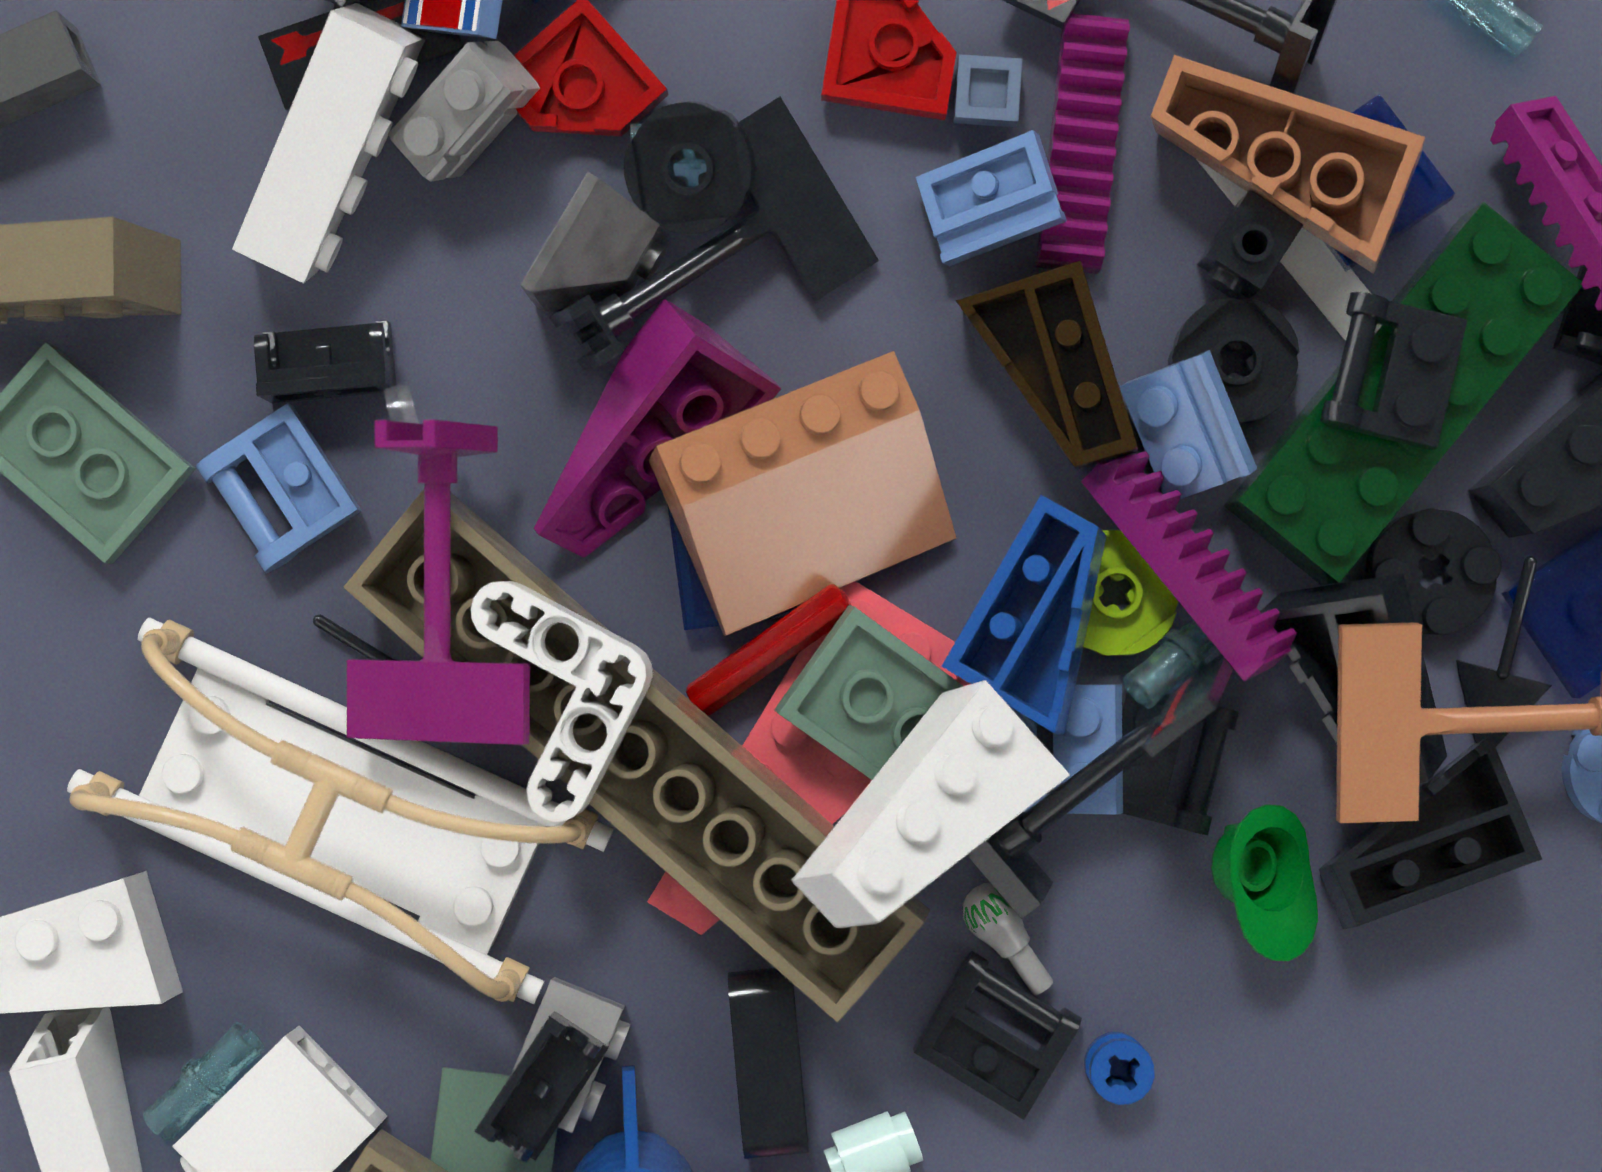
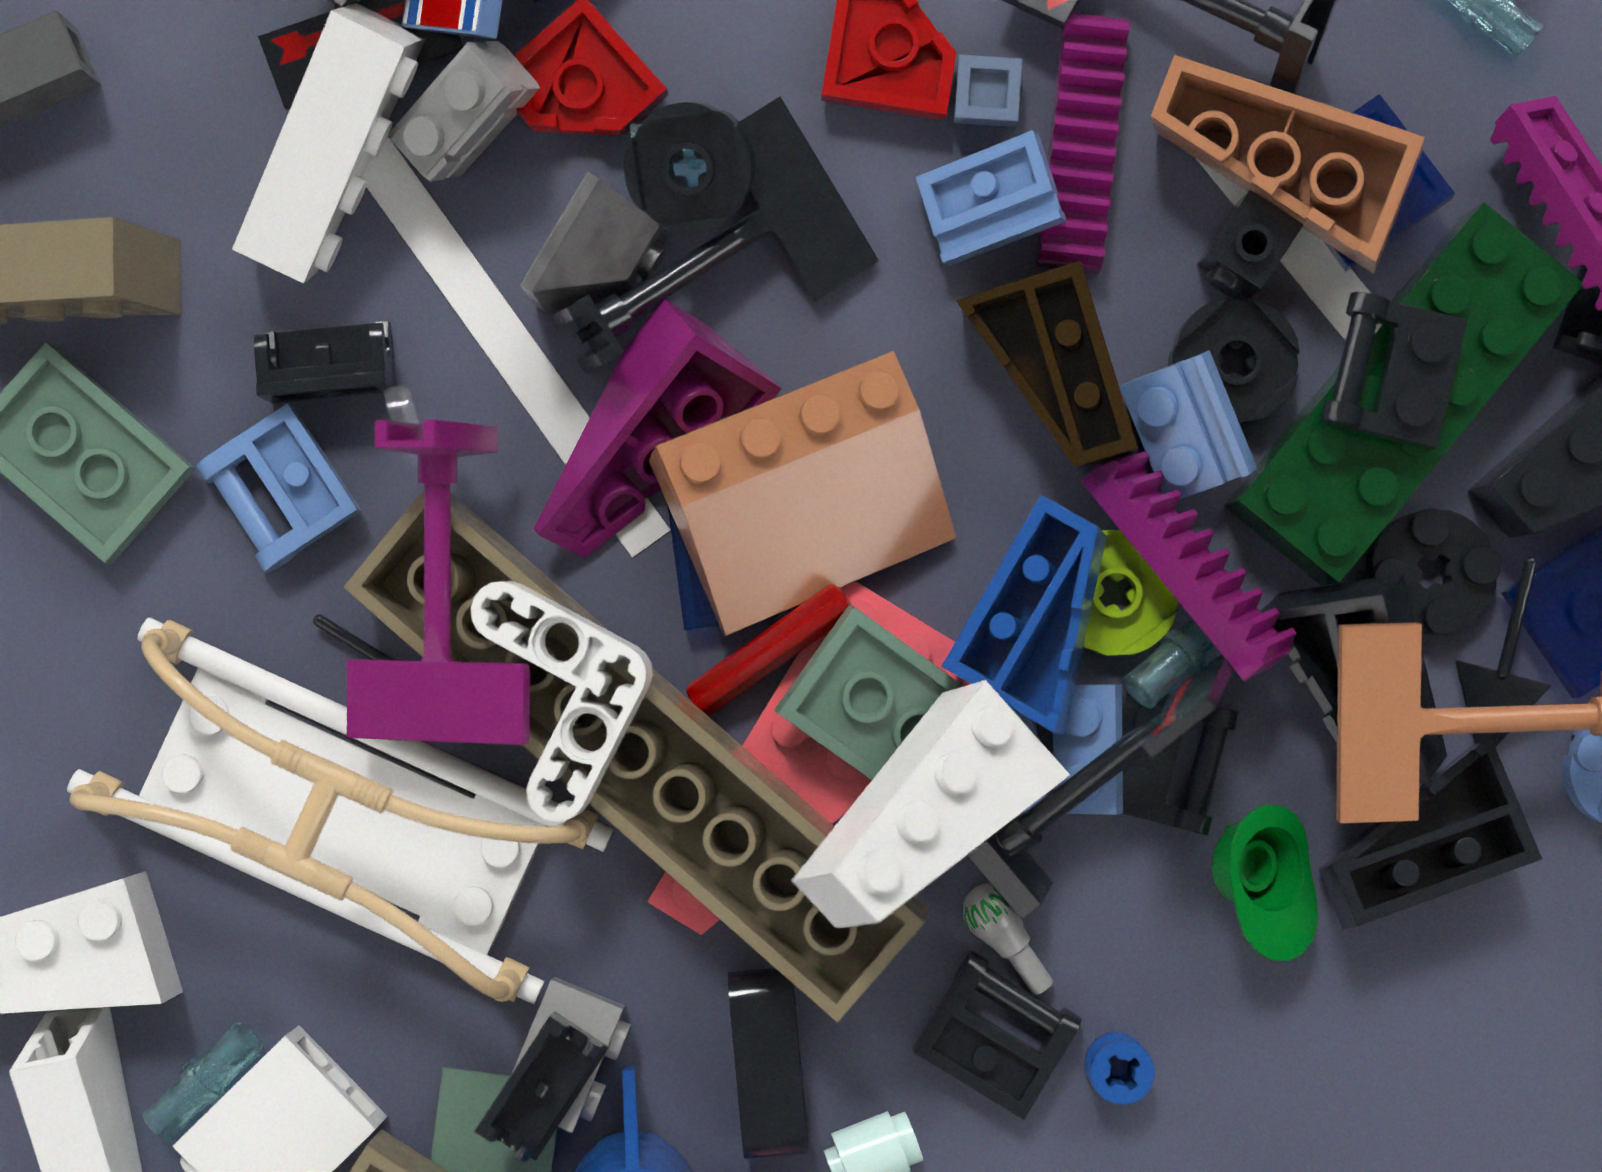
none -> white sticker [362,137,670,558]

